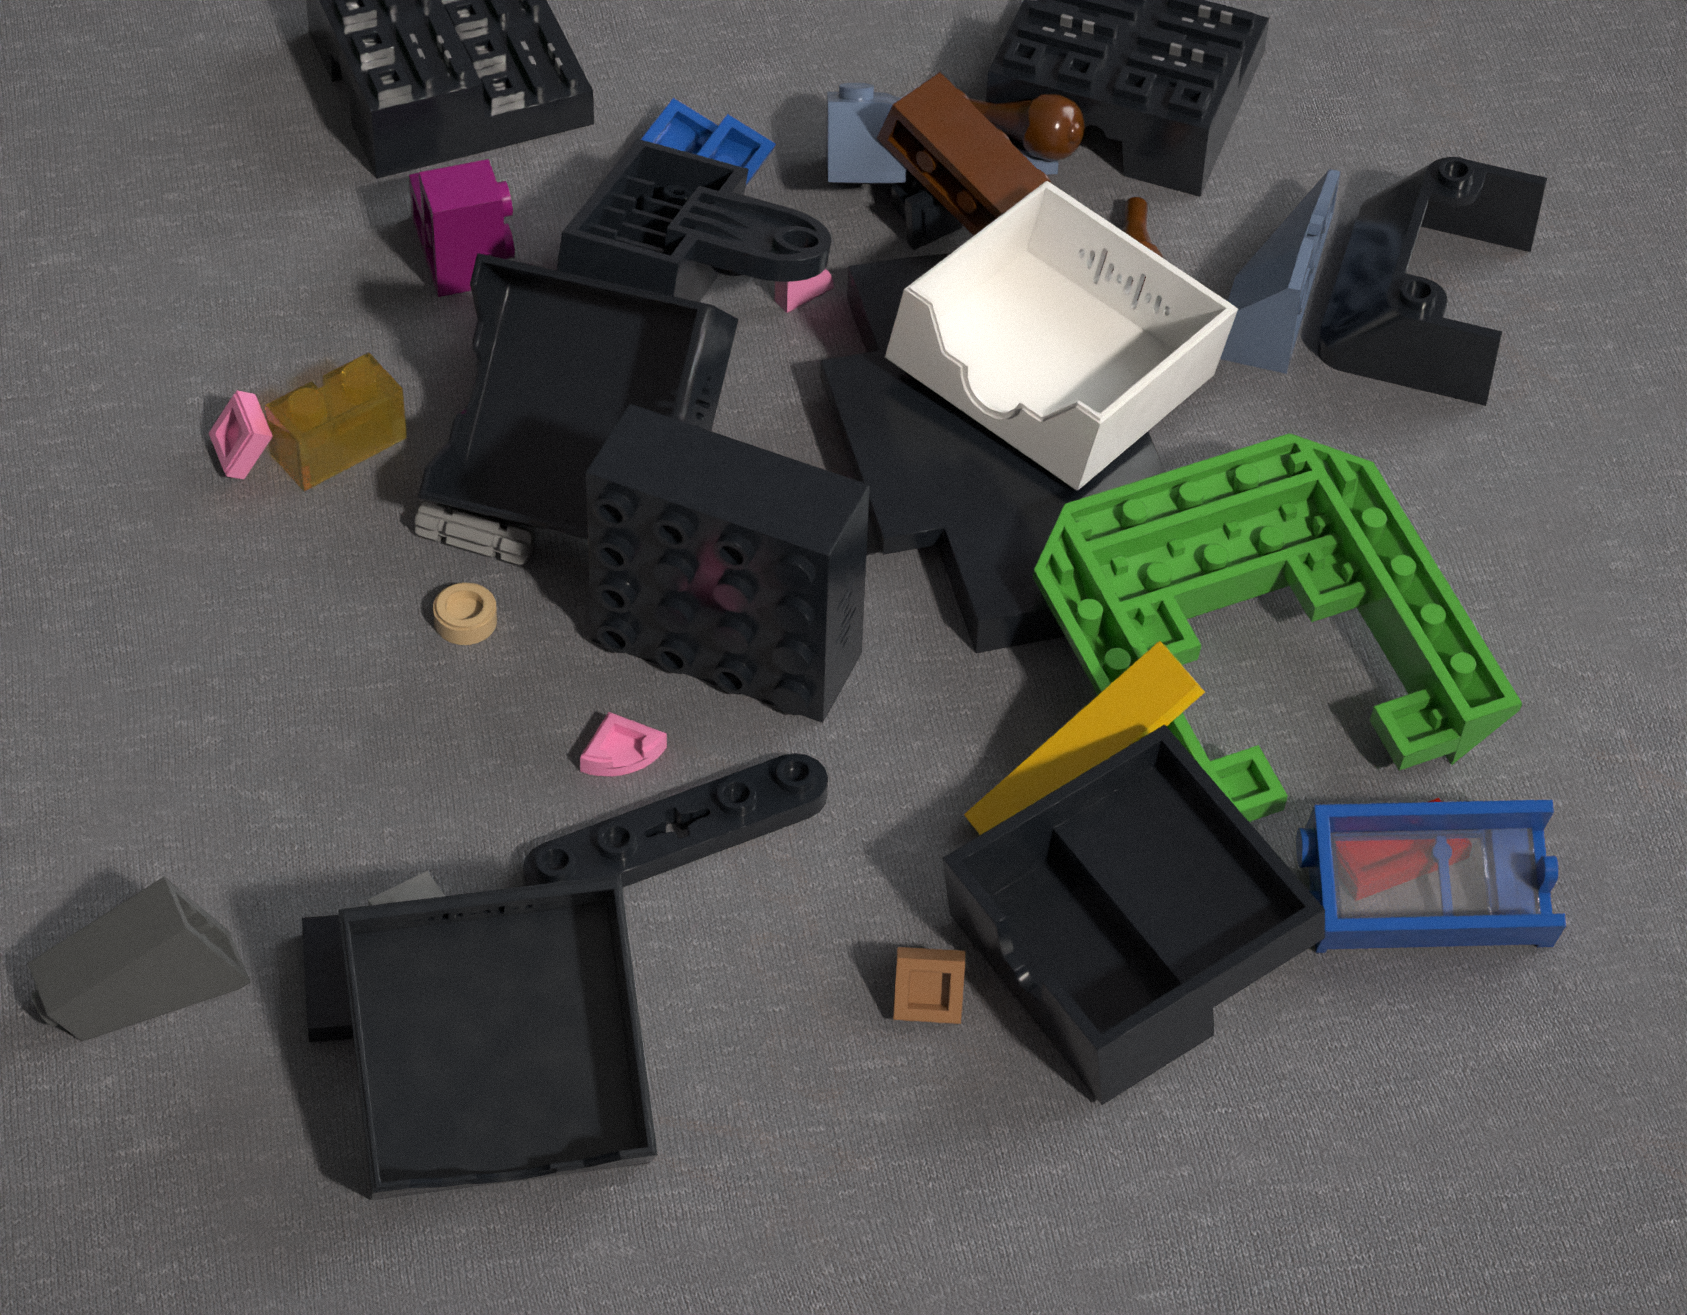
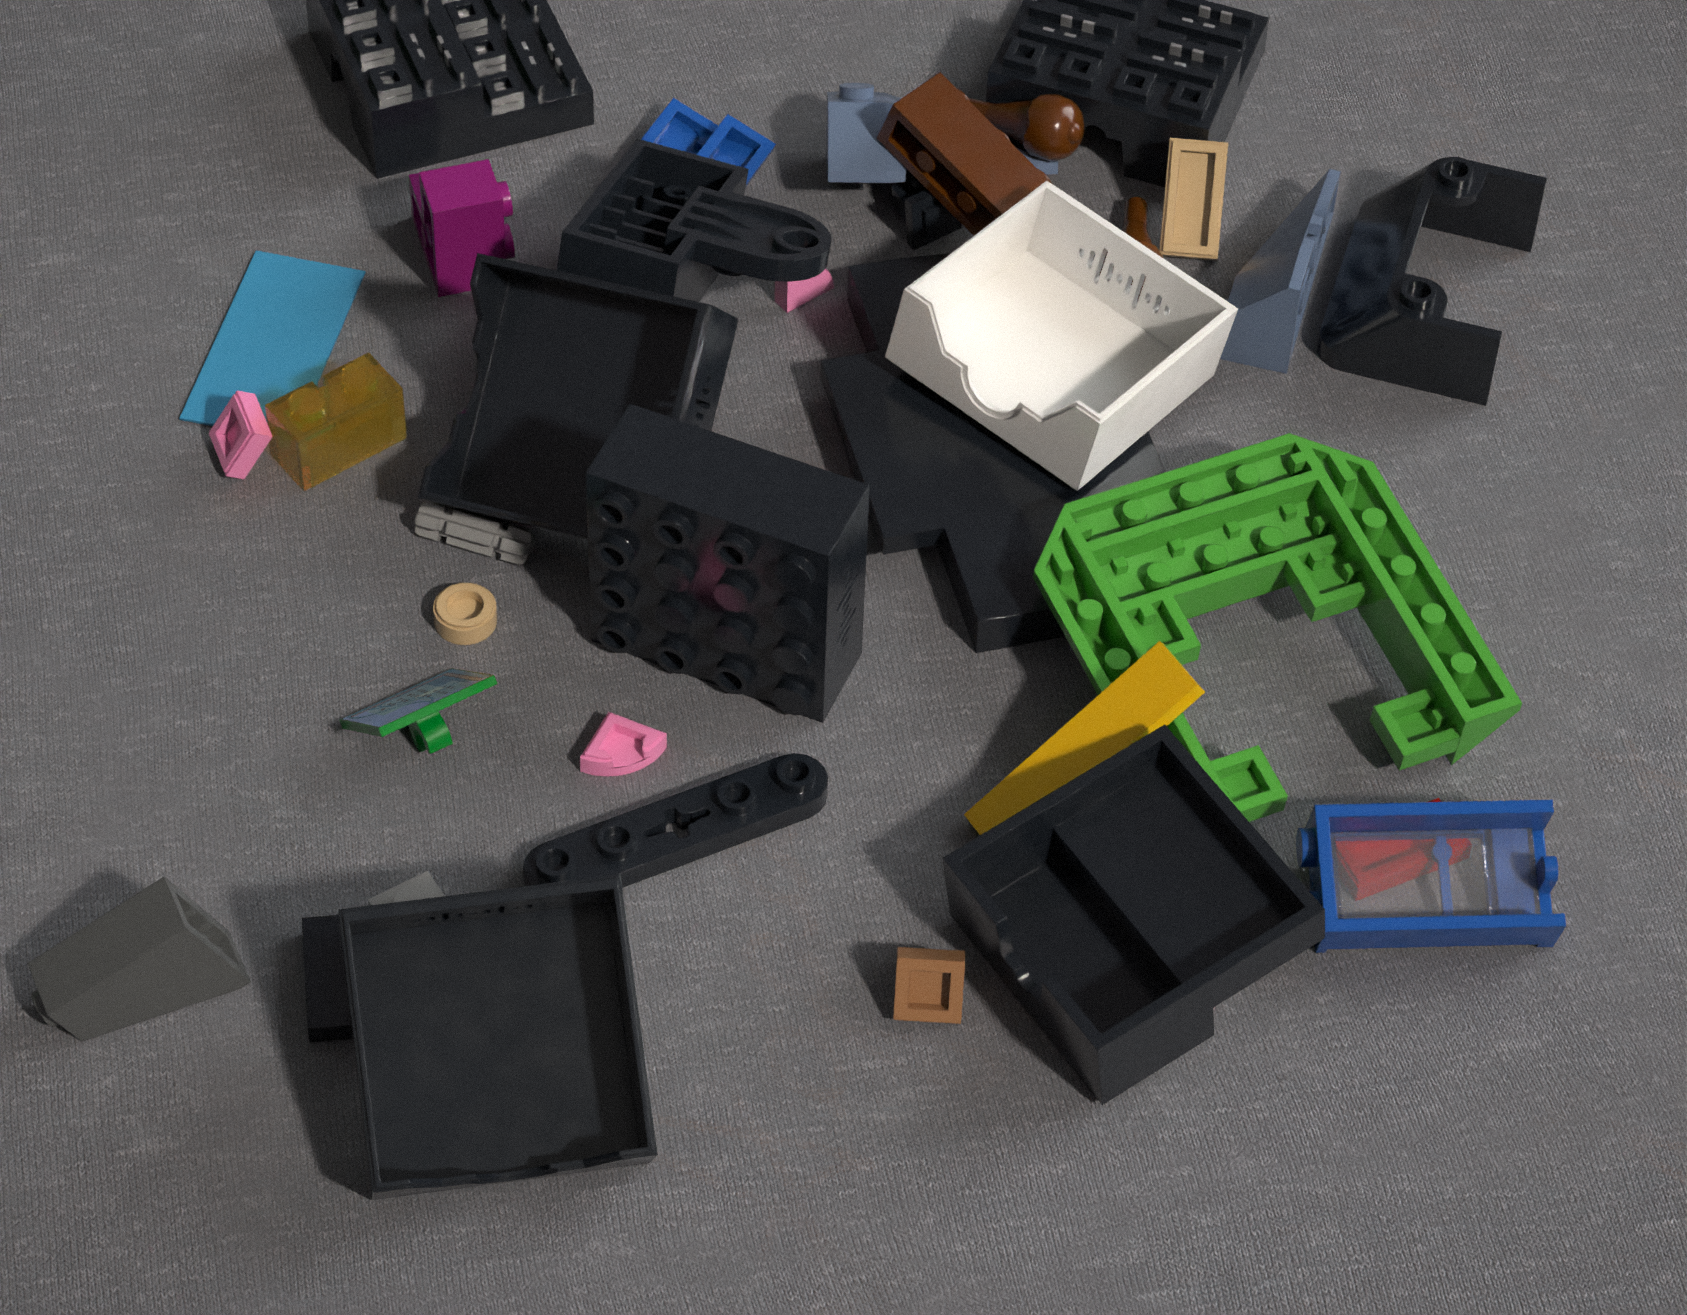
none -> dark azure piece [179,250,366,442]
none -> piece [339,668,498,754]
none -> tan tile [1159,138,1228,261]

